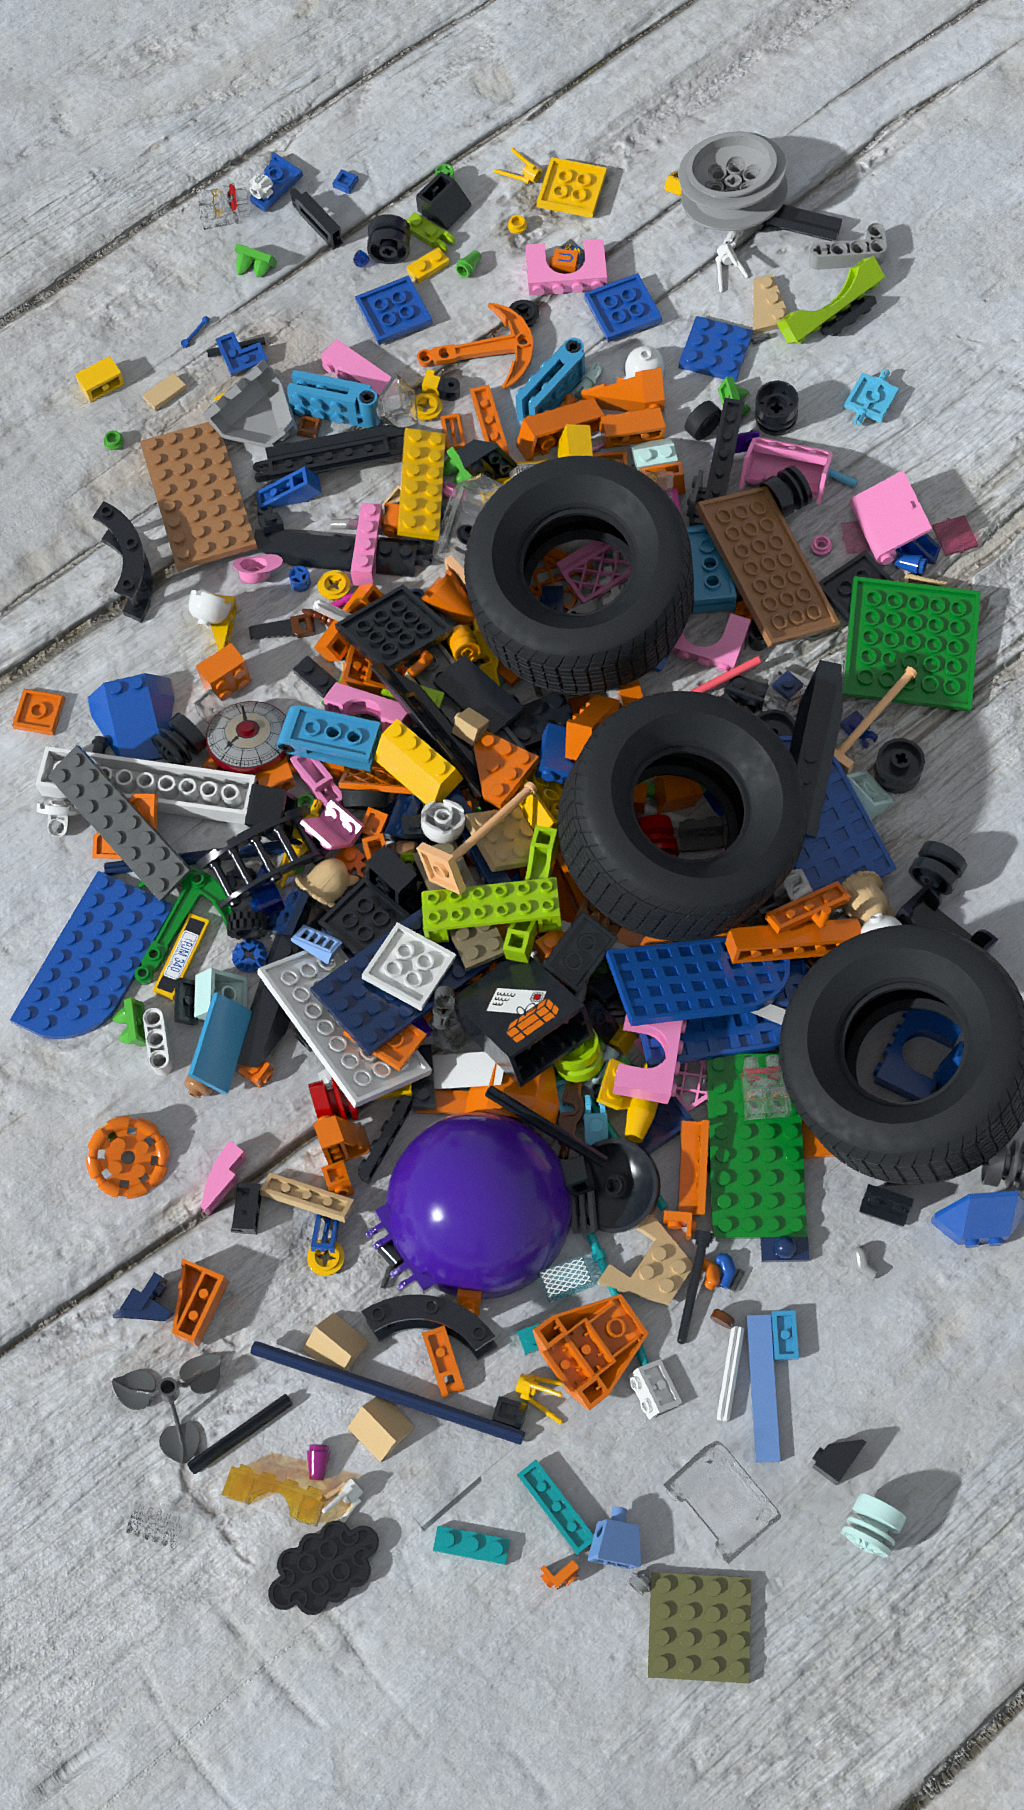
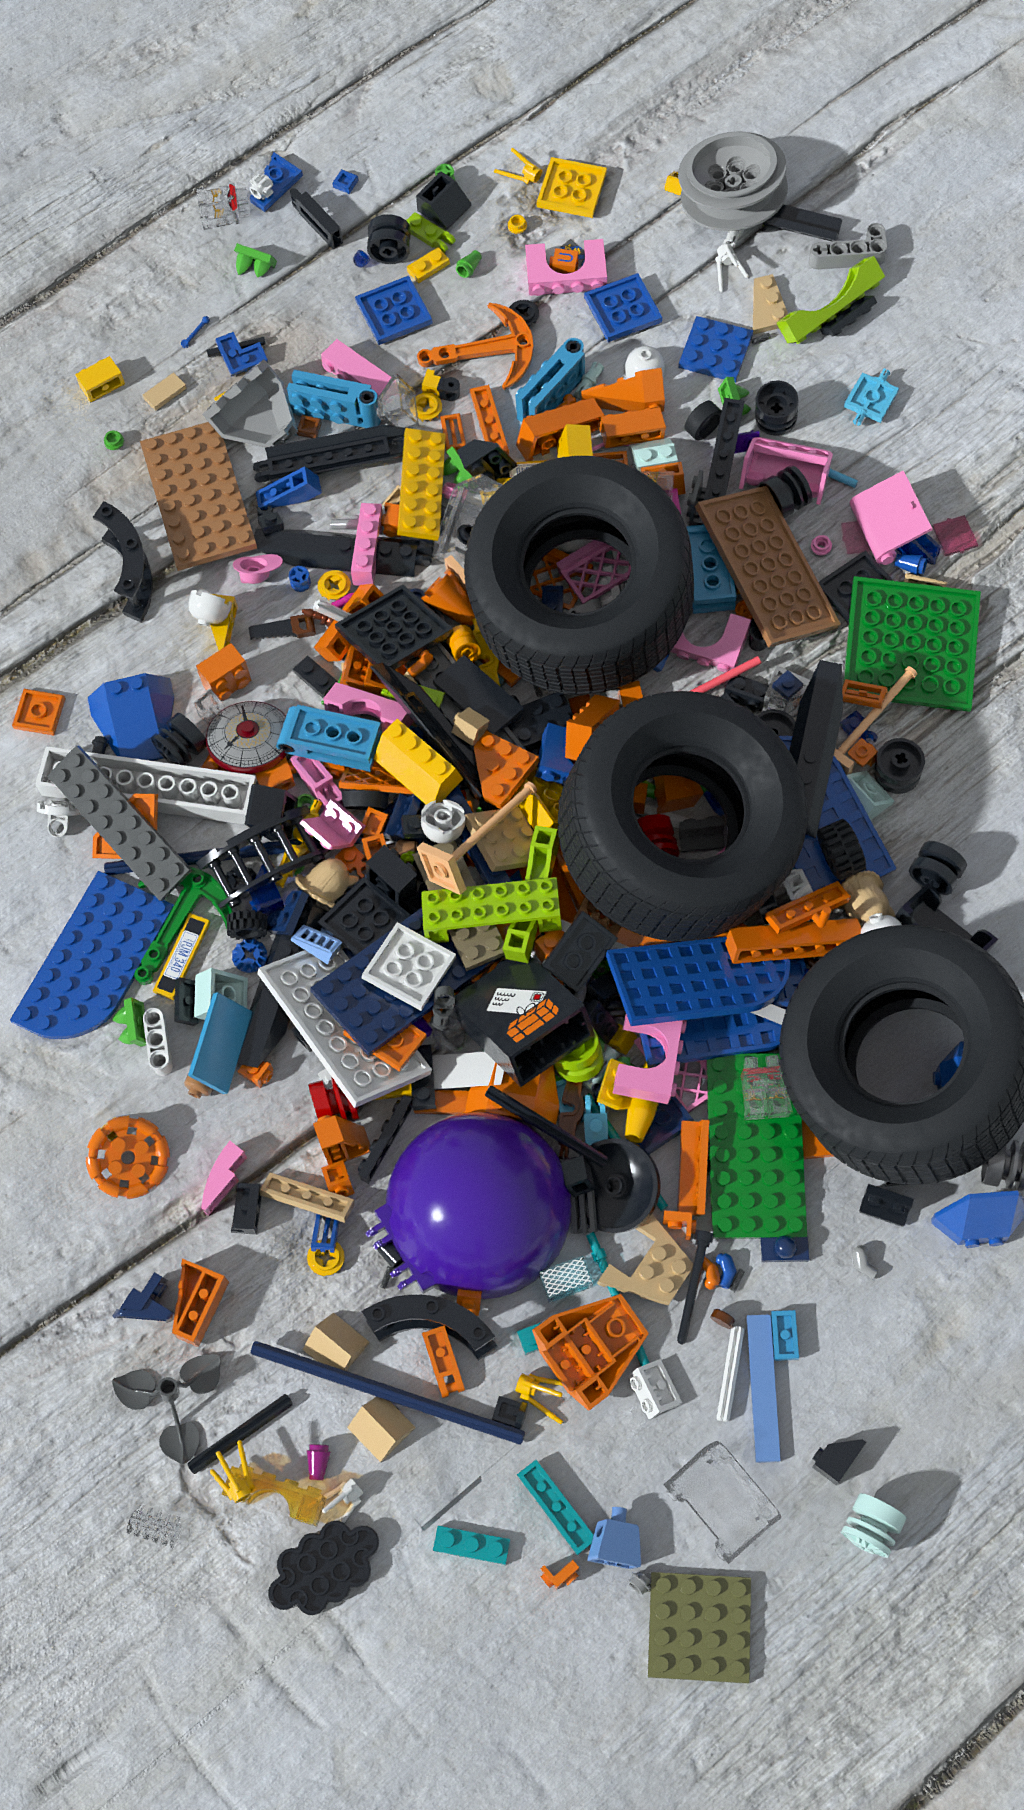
blue arch [873,1009,962,1101] -> none
none -> yellow plant [210,1440,254,1503]
none -> black tyre [817,818,866,881]
none -> orange tile [842,679,887,709]
none -> orange bracket [848,738,878,767]

